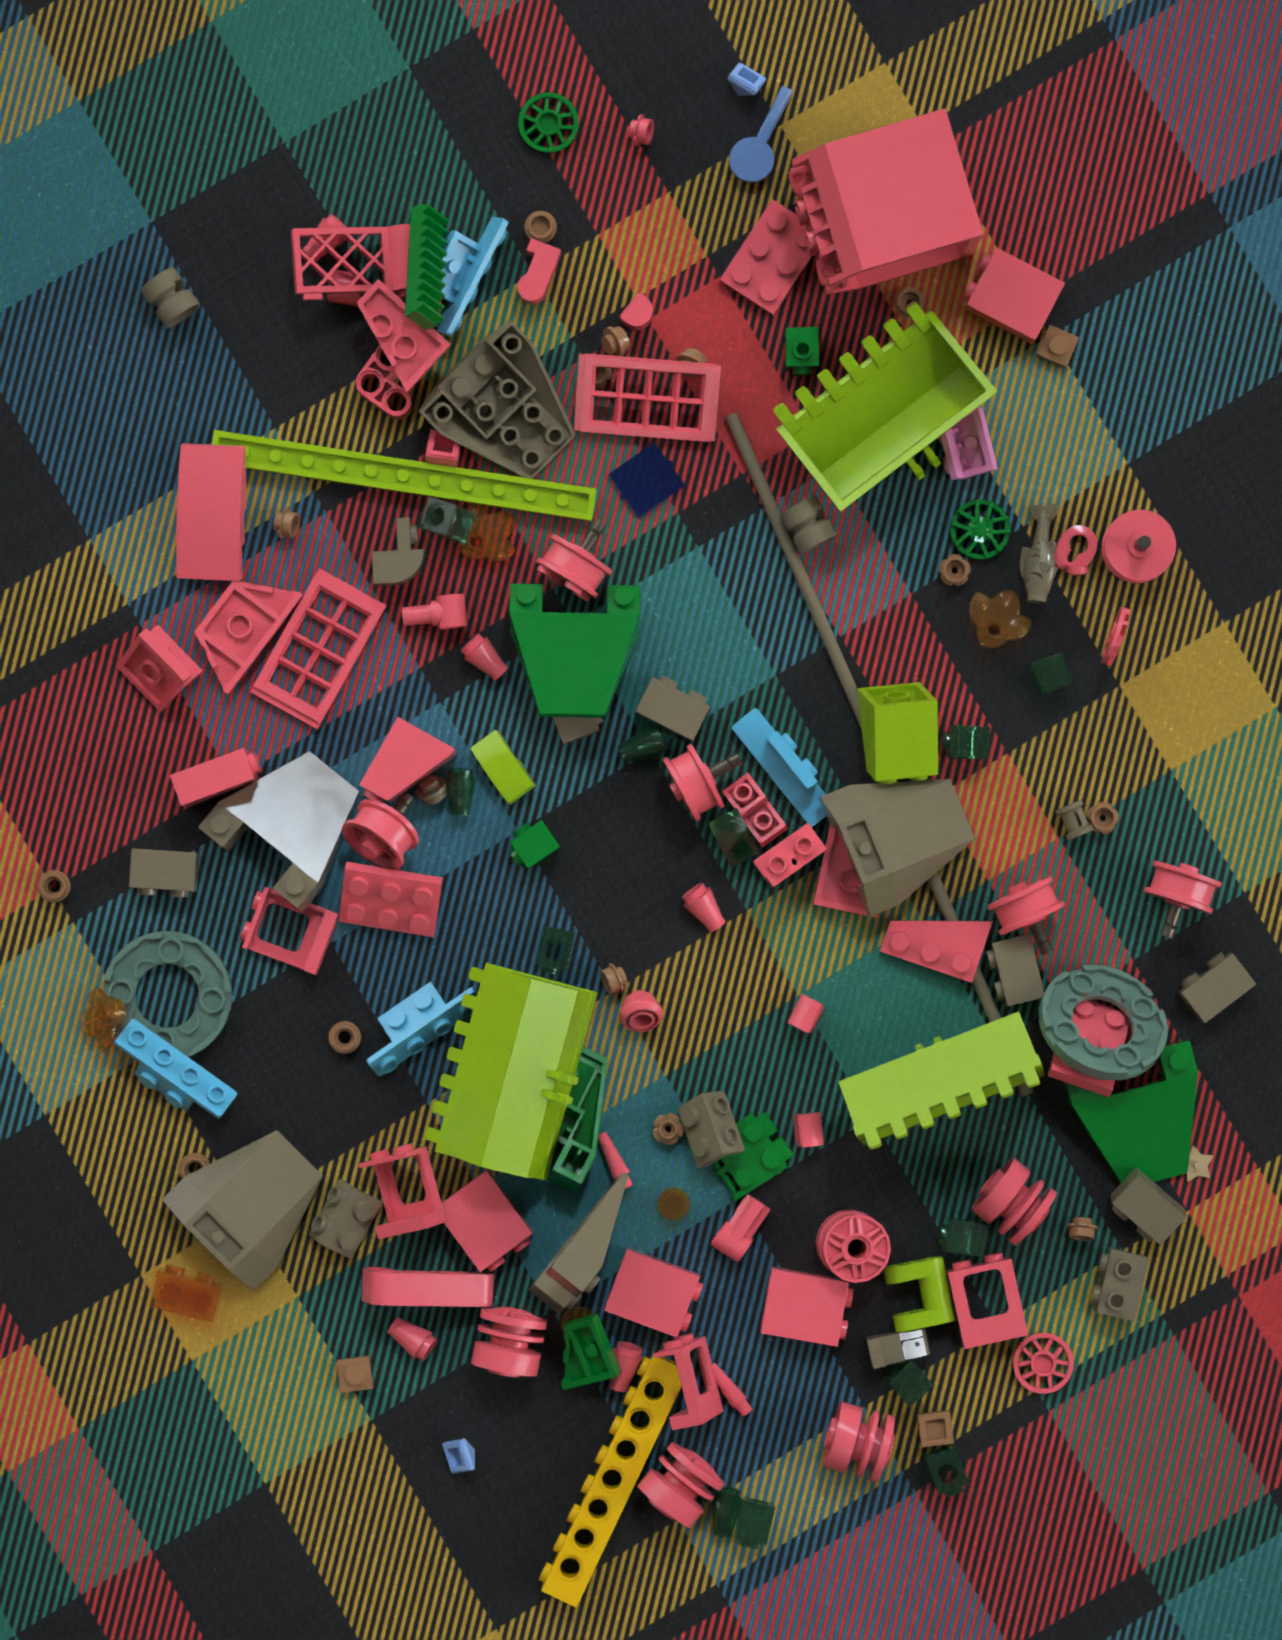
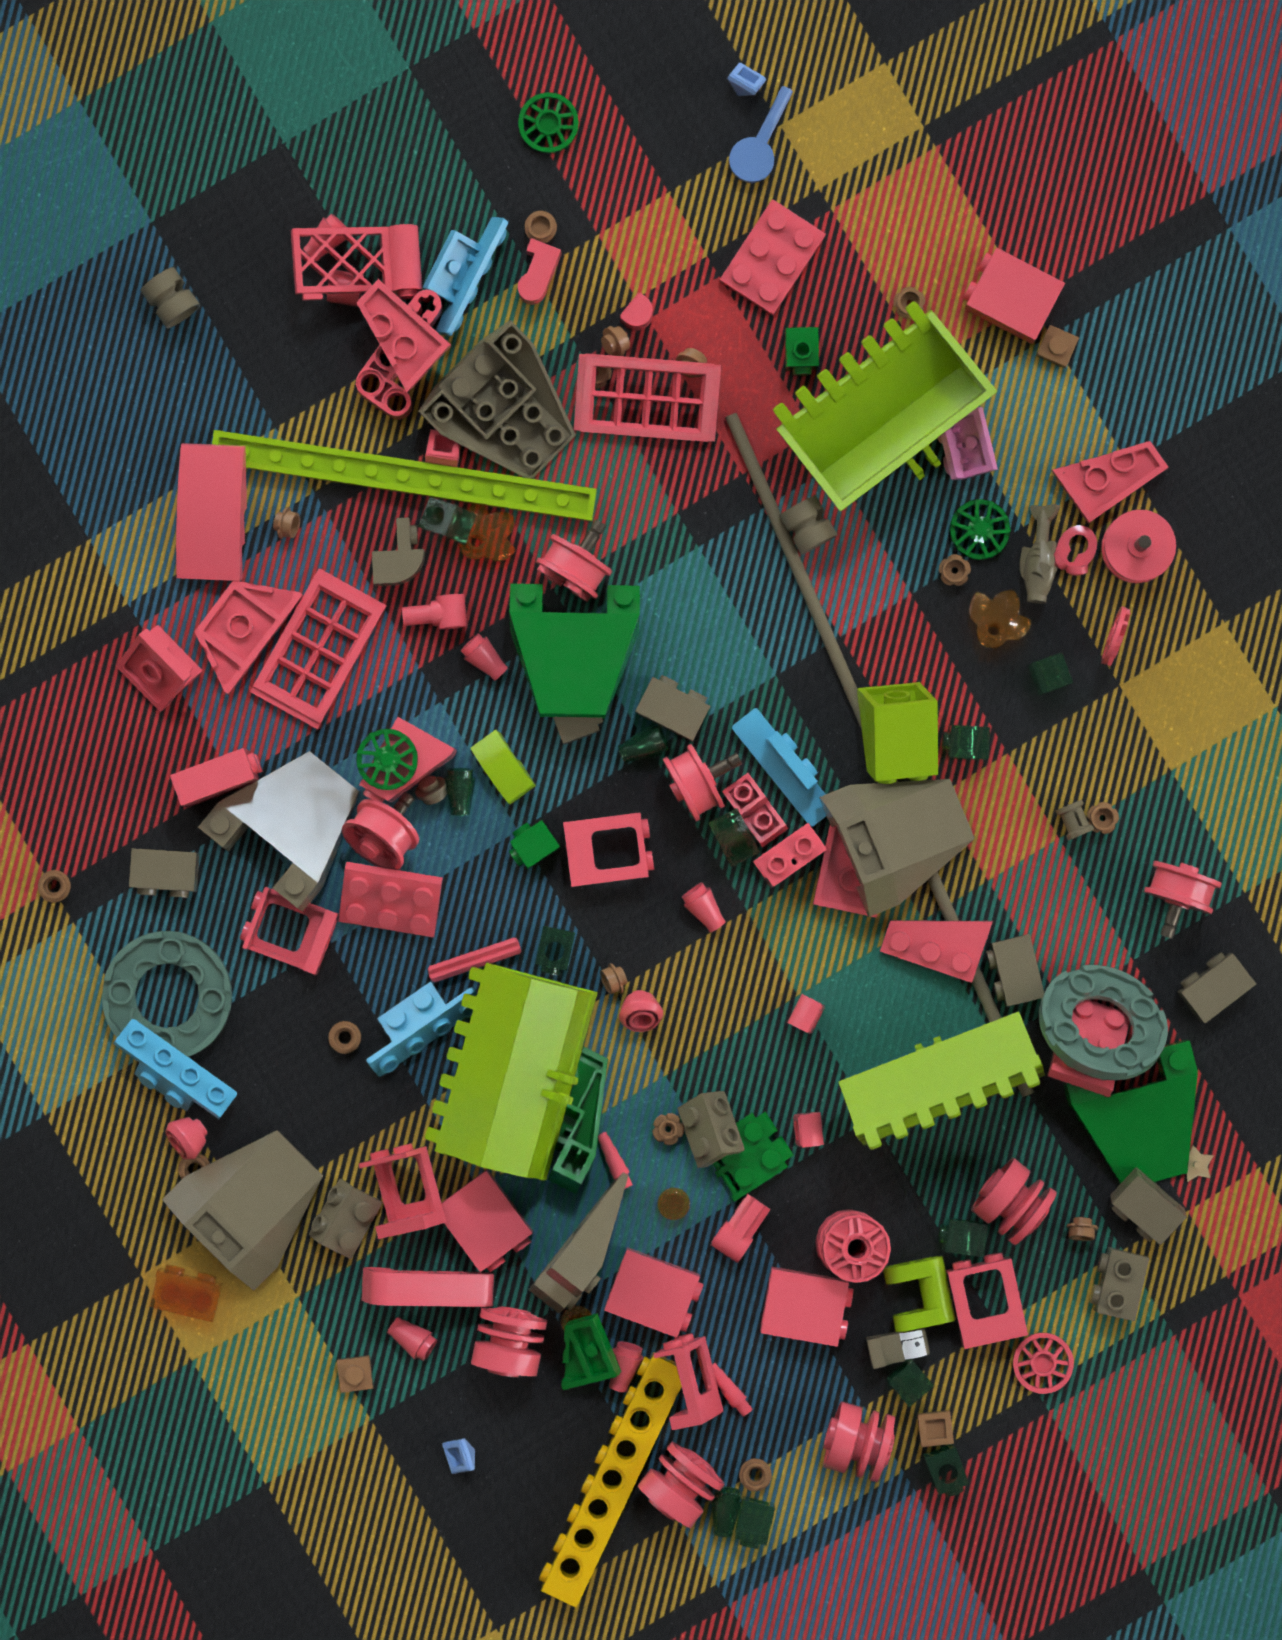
clear orange plate [81,988,125,1053] -> none
green gear [405,203,449,330] -> none
clear blue piece [608,442,685,518] -> none
coral plate [628,114,654,146] -> none
coral container [788,108,983,294] -> none
coral wheel [987,876,1065,955] -> none
none -> coral cone [165,1117,208,1159]
none -> green wheel [356,729,418,790]
none -> coral axle [428,938,521,982]
none -> coral window [563,813,654,887]
none -> medium nougat plate [739,1458,772,1491]
none -> coral wing [1051,441,1169,524]

